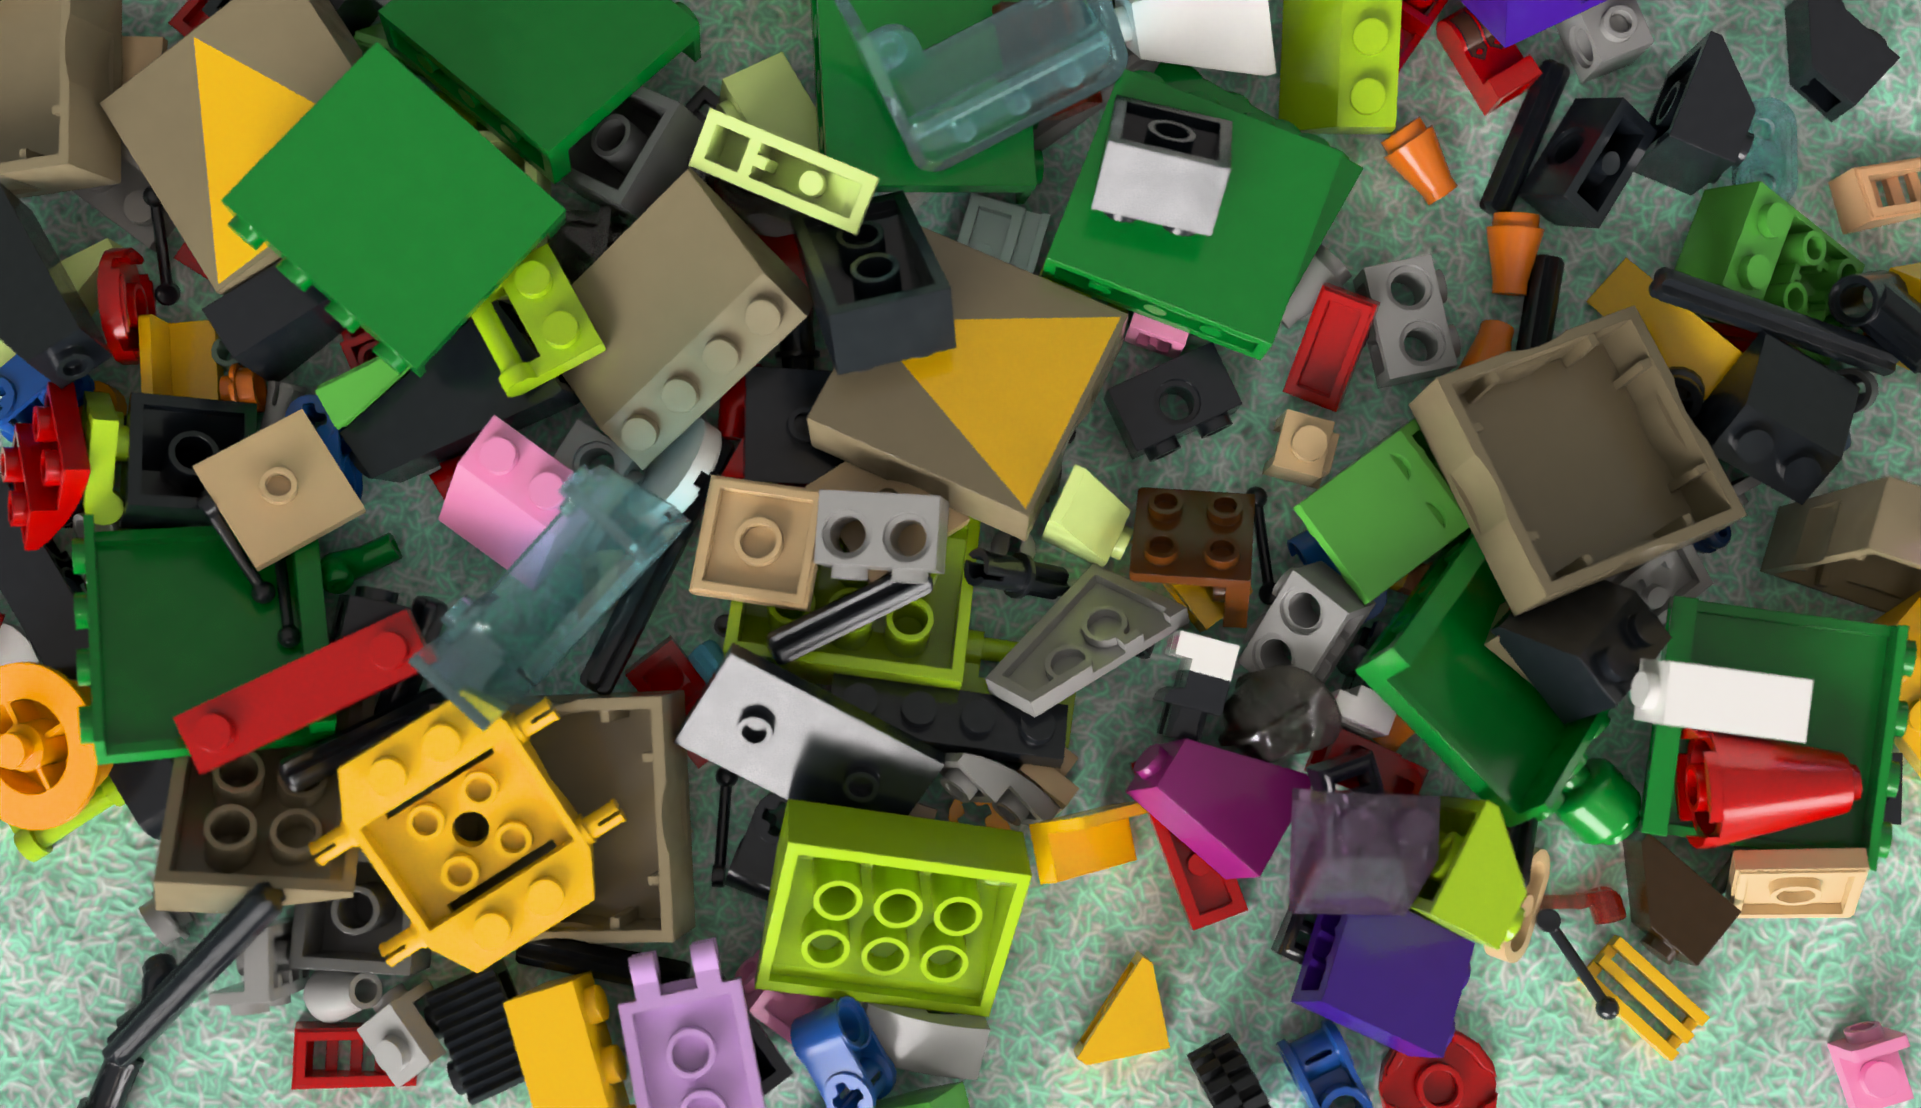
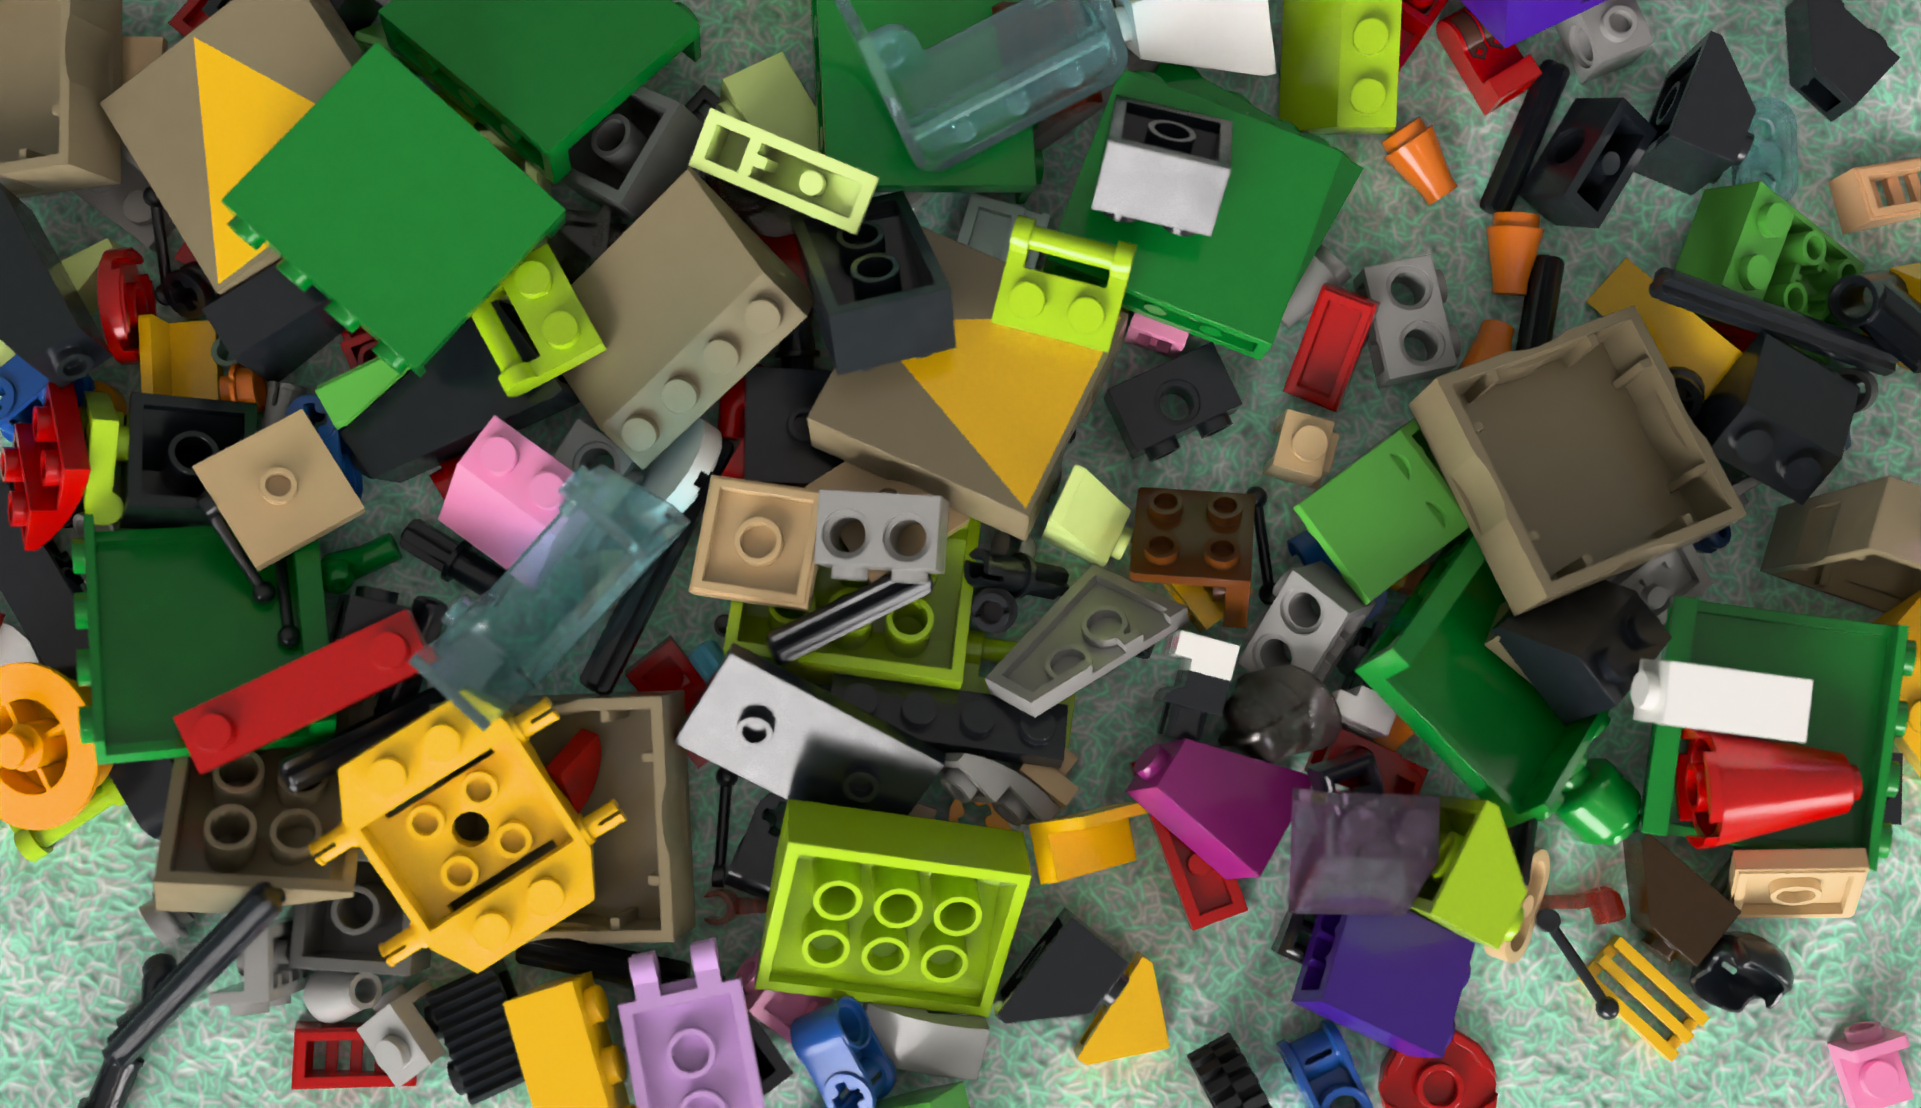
none -> black bush [163,261,224,319]
none -> black axle [399,518,514,605]
none -> red tile [545,728,601,813]
none -> clear red hand [704,888,768,926]
none -> black axle [971,588,1018,634]
none -> lime plate [991,215,1137,353]
none -> black slope [993,907,1130,1024]
none -> black hair [1689,931,1794,1013]

